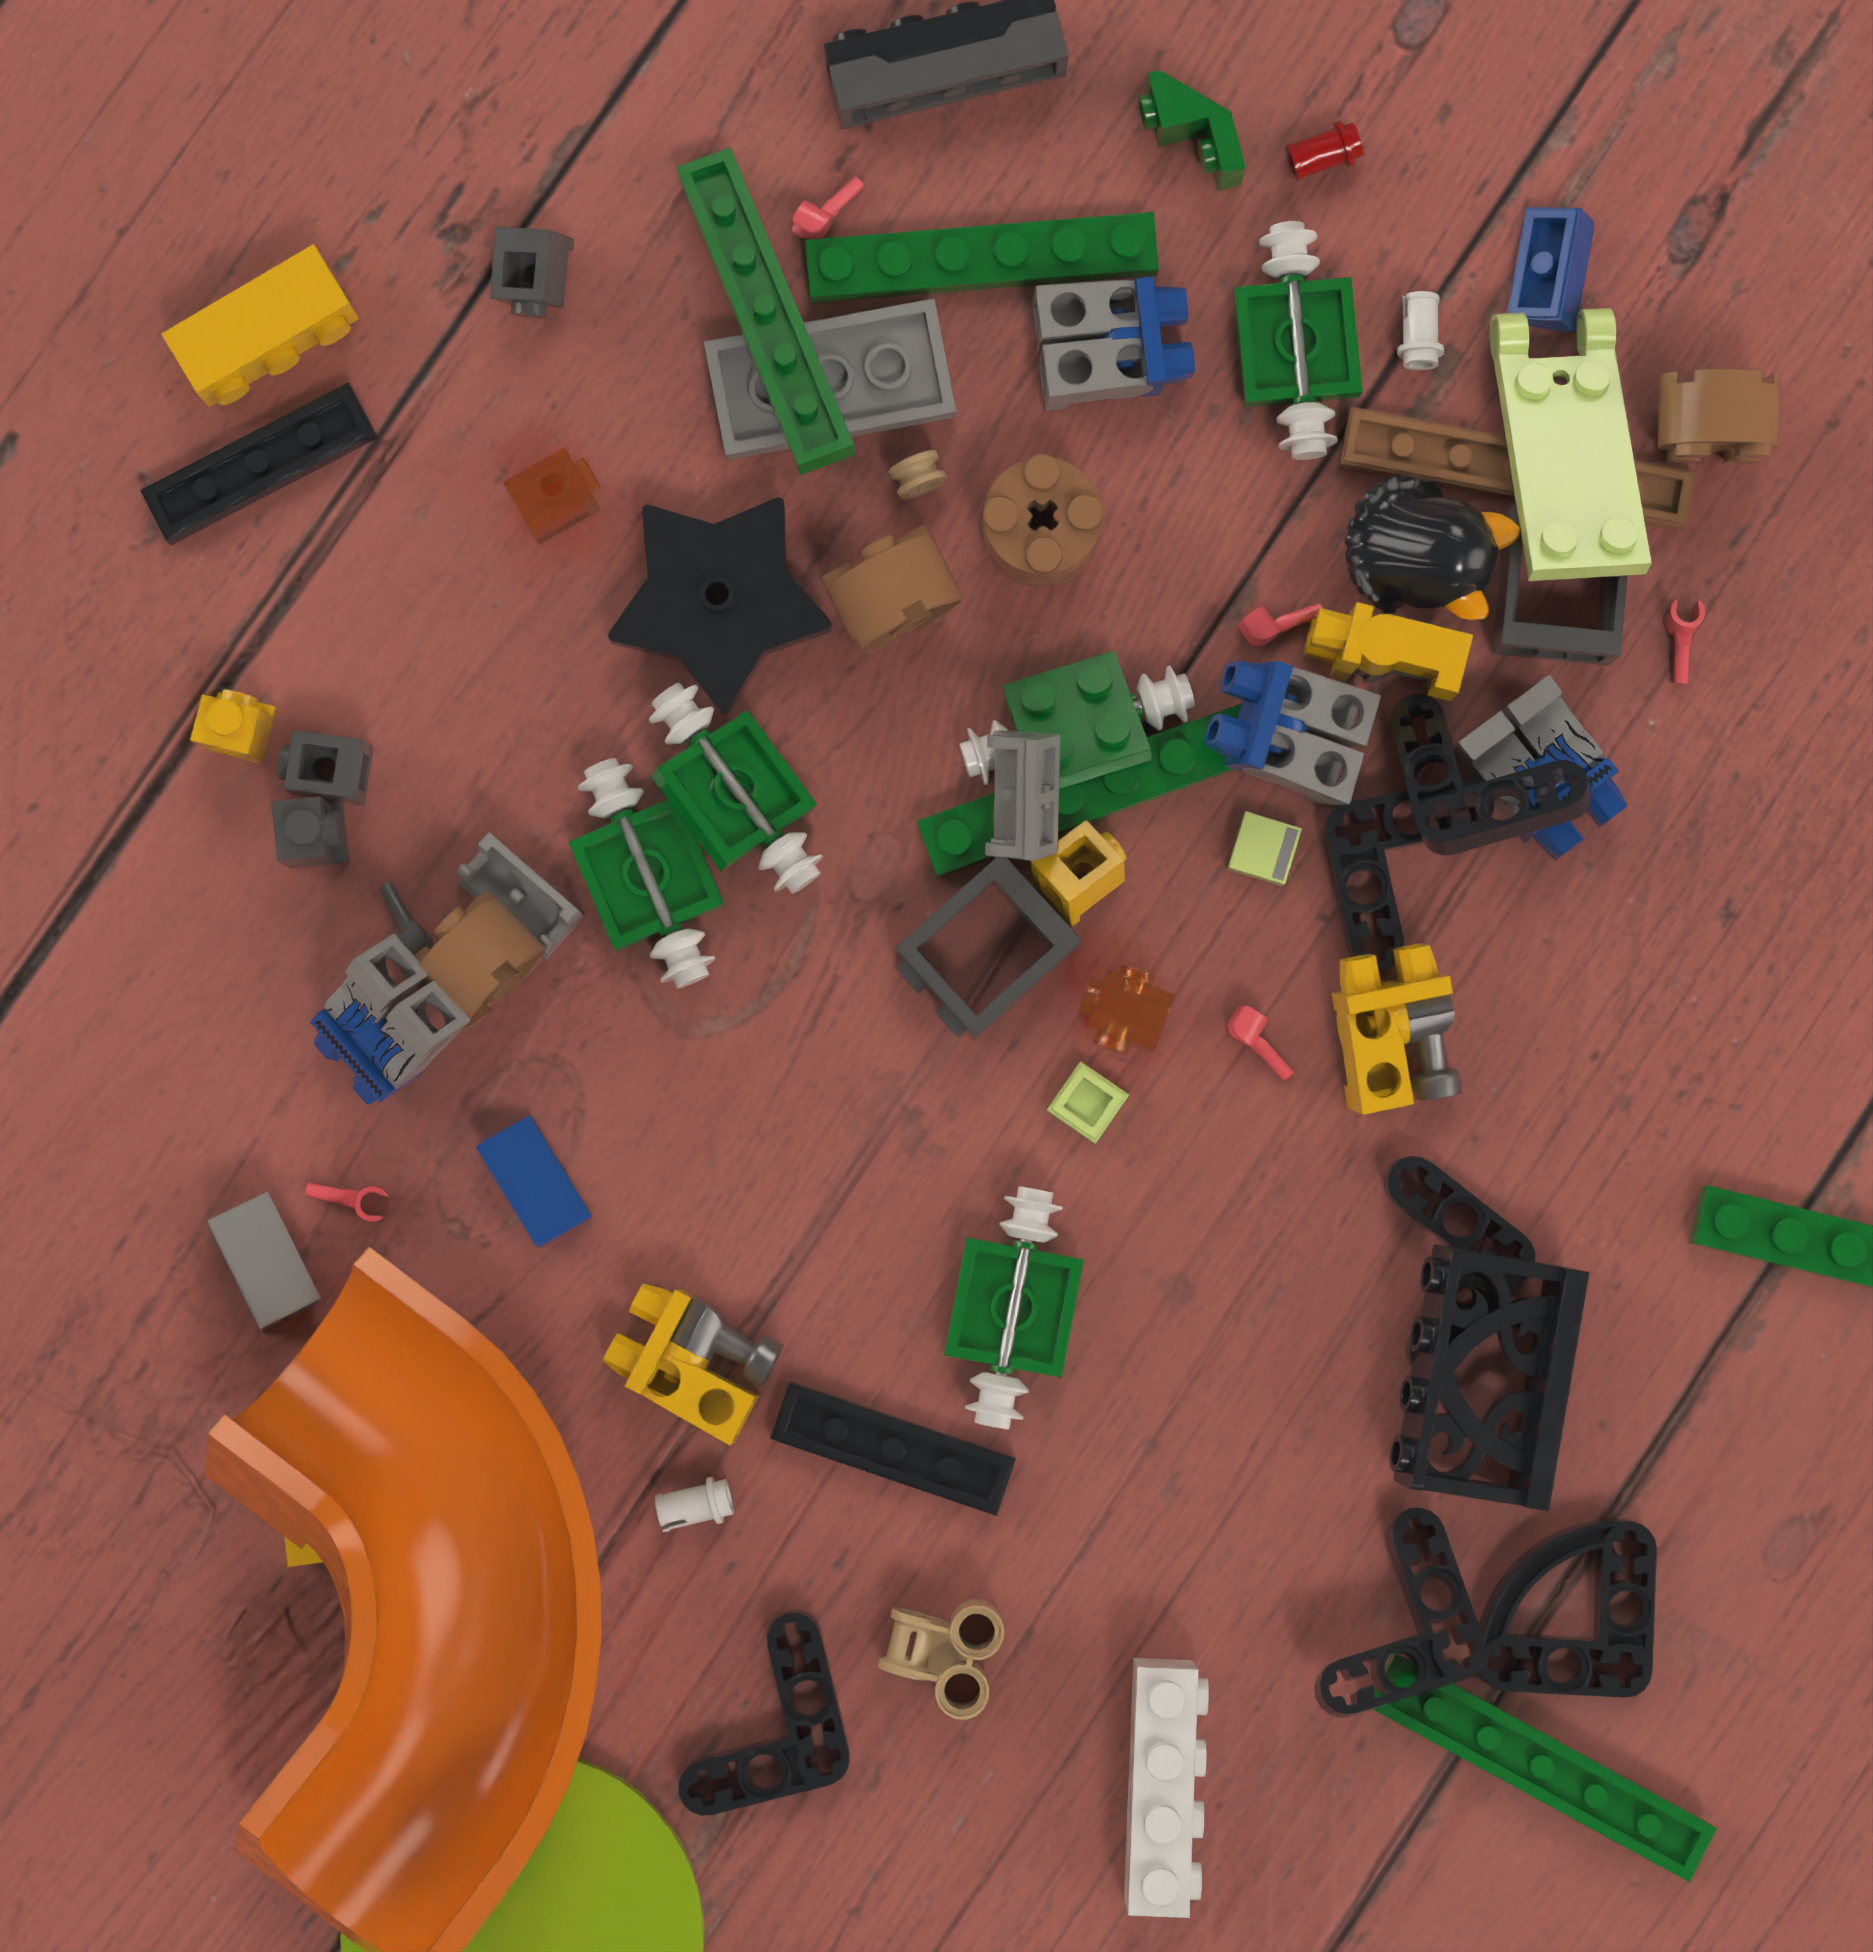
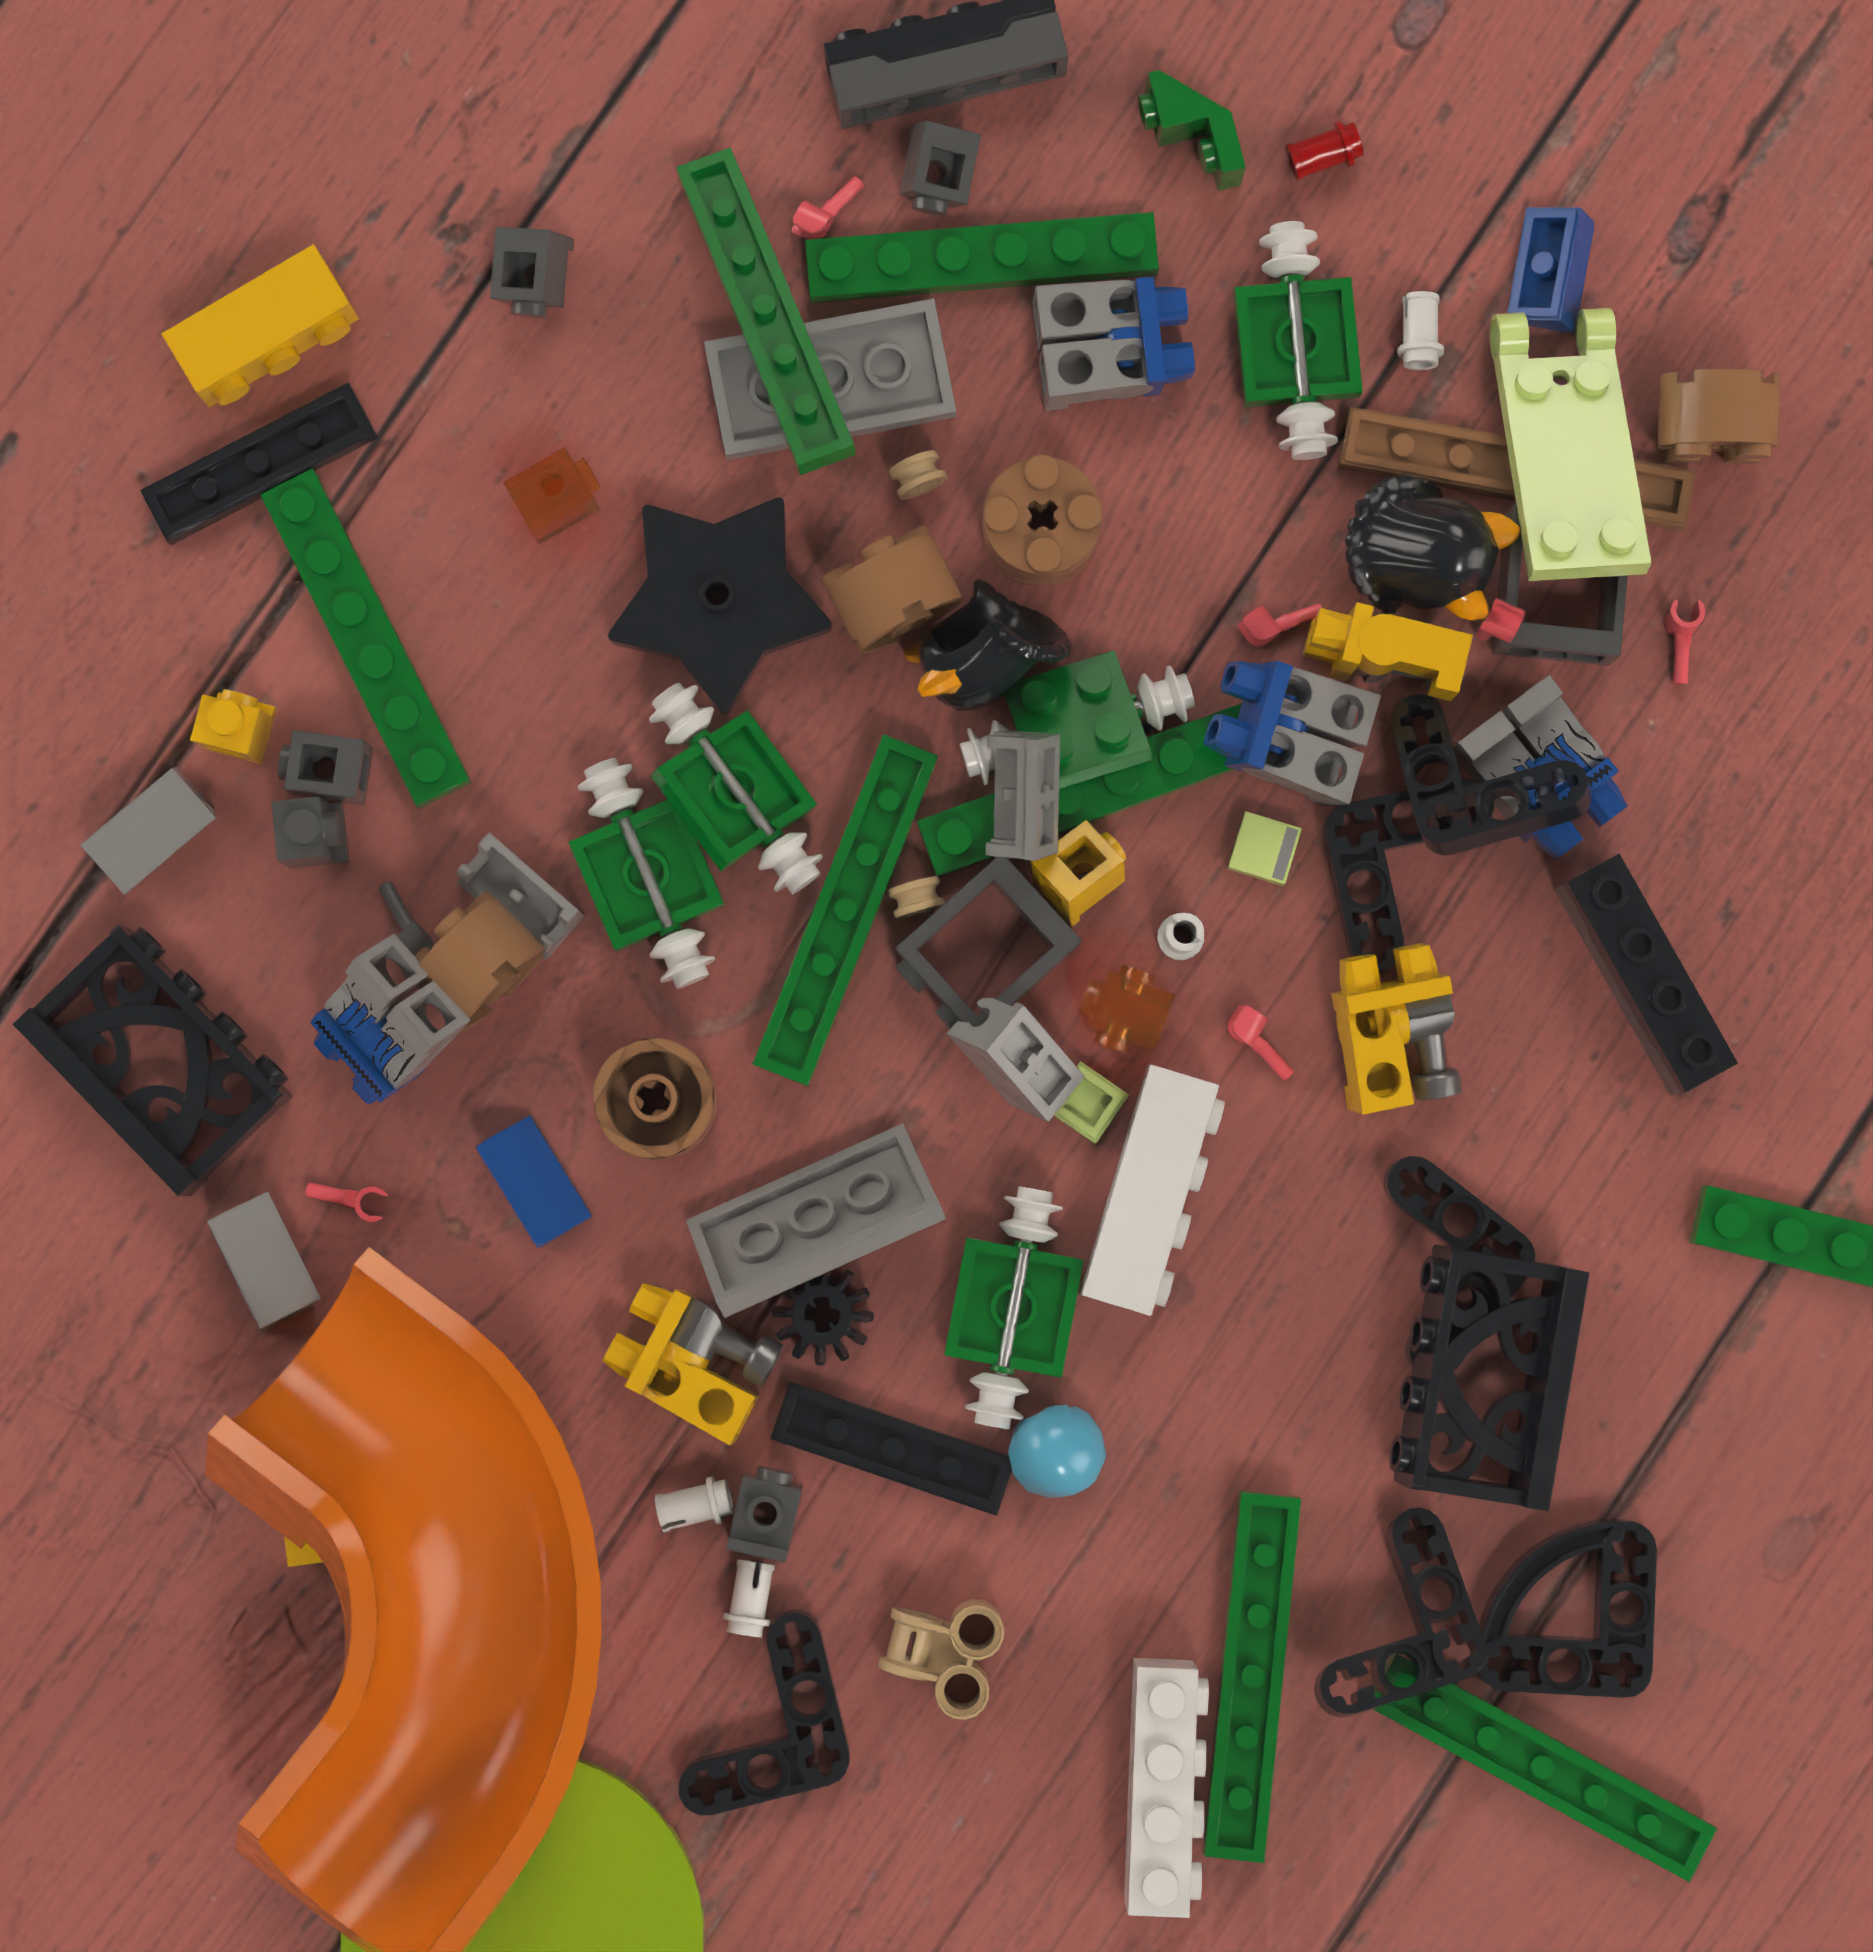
none -> black fence [13,924,293,1196]
none -> light grey hinge [81,767,217,895]
none -> green plate [260,468,472,809]
none -> medium nougat brick [593,1038,718,1160]
none -> light grey plate [686,1123,946,1318]
none -> white pin [723,1559,775,1637]
none -> dark grey brick [726,1466,803,1562]
none -> green plate [752,734,938,1087]
none -> black gear [772,1270,874,1366]
none -> tan bush [888,876,945,920]
none -> dark grey brick [899,120,981,216]
none -> black hair [904,578,1072,711]
none -> light grey hinge [947,998,1085,1122]
none -> medium azure hair [1008,1404,1107,1498]
none -> white brick [1079,1064,1225,1316]
none -> white pin [1157,913,1204,960]
none -> green plate [1202,1490,1301,1863]
none -> coral hand [1477,598,1525,644]
none -> black piece [1554,853,1738,1095]

